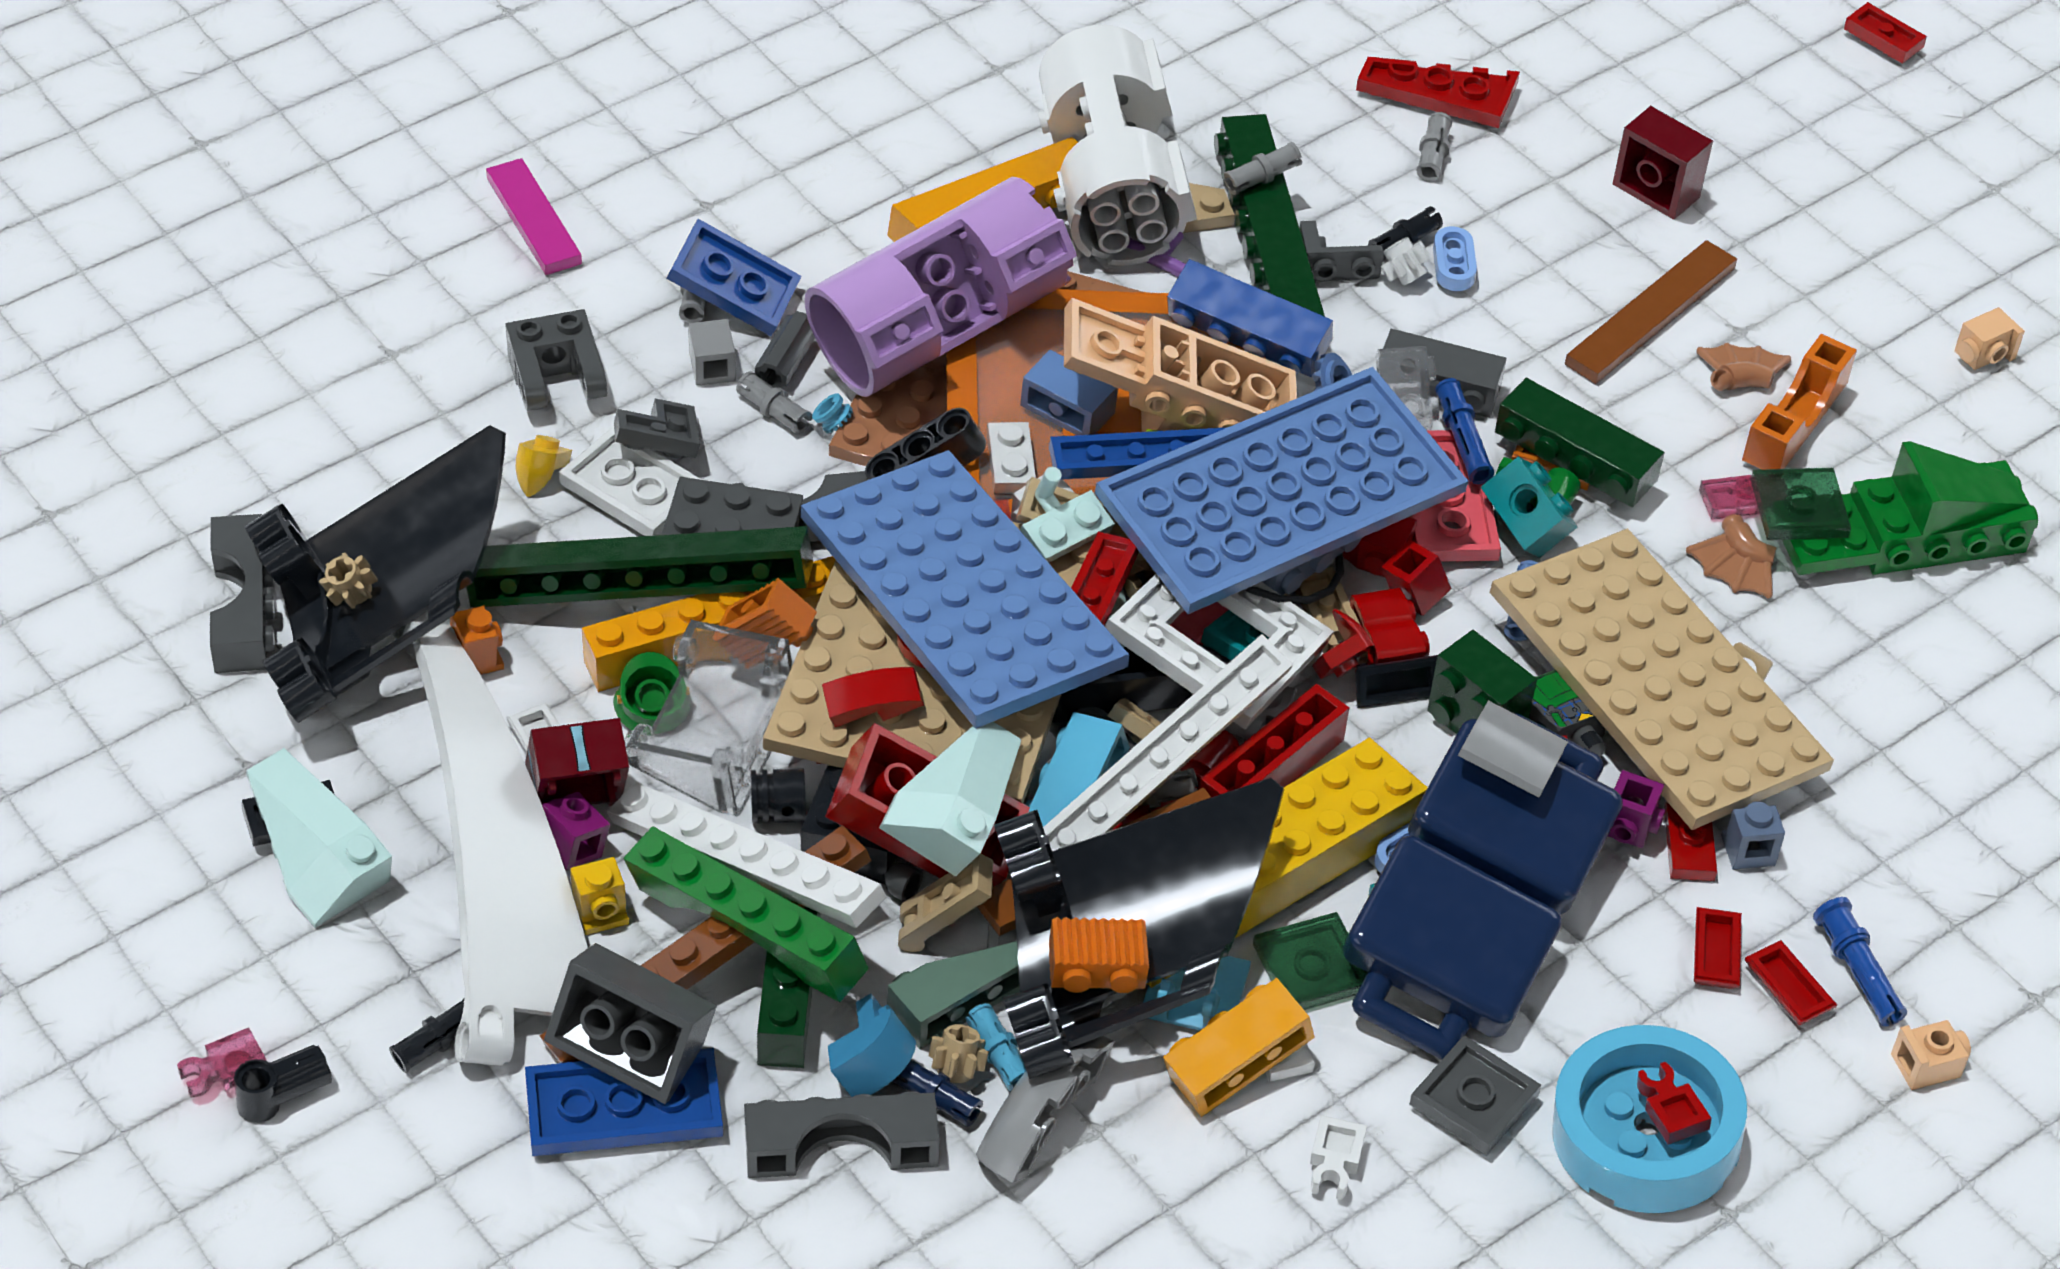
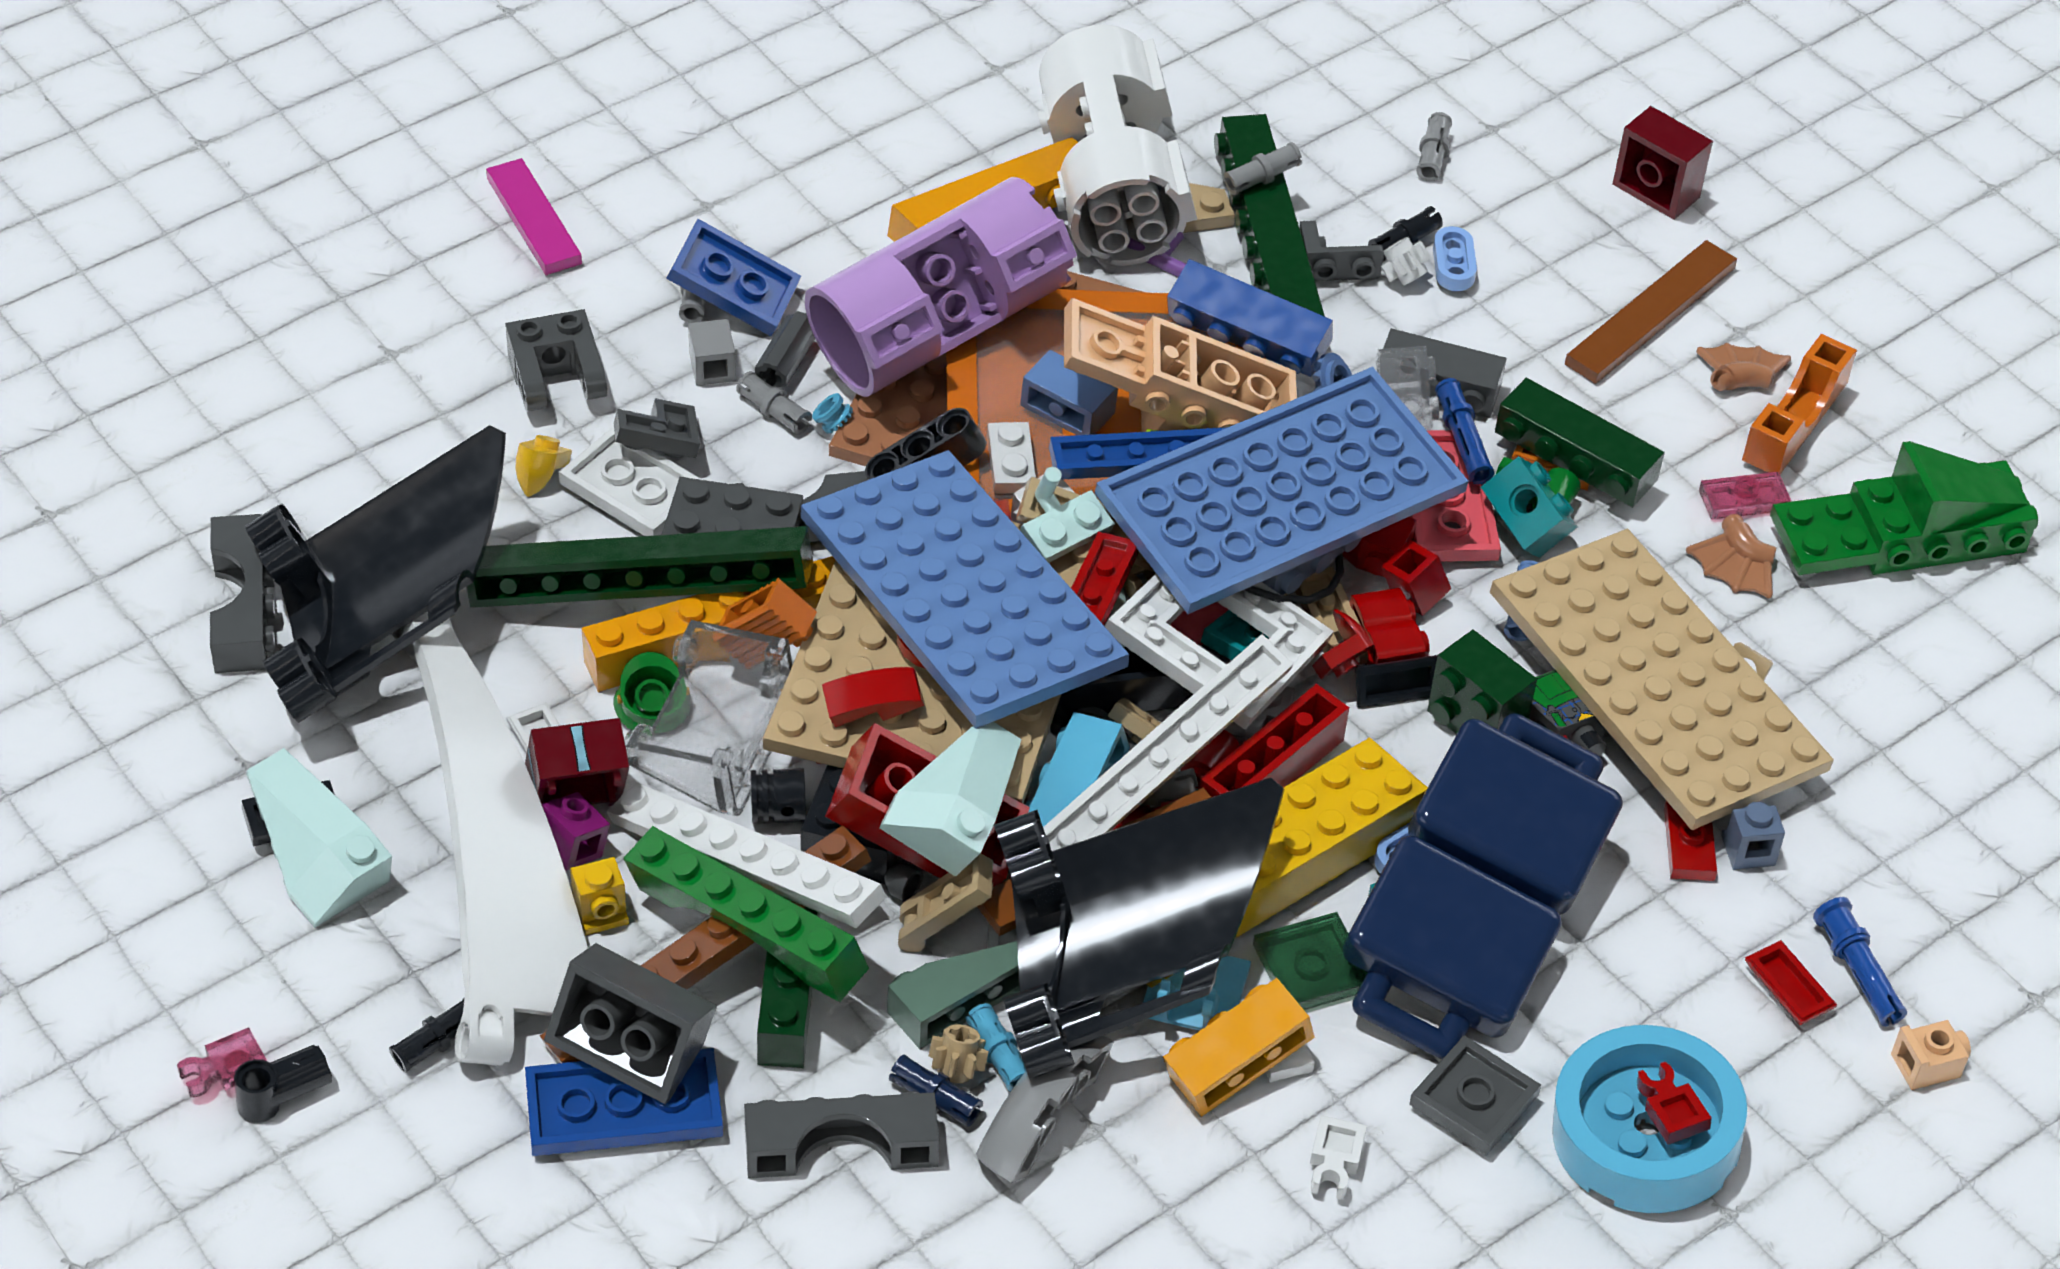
tan gear [319,553,378,609] -> none
orange brick [450,606,504,675] -> none
dark azure brick [828,993,916,1097] -> none
orange brick [1048,917,1149,993] -> none
red wing [1356,56,1520,128] -> none
light grey slope [1458,700,1568,797] -> none
magenta brick [1608,770,1666,849] -> none
red tile [1694,907,1742,989] -> none
clear green tile [1750,468,1851,540] -> none
red plate [1844,2,1927,64] -> none
light nougat brick [1954,307,2025,370] -> none

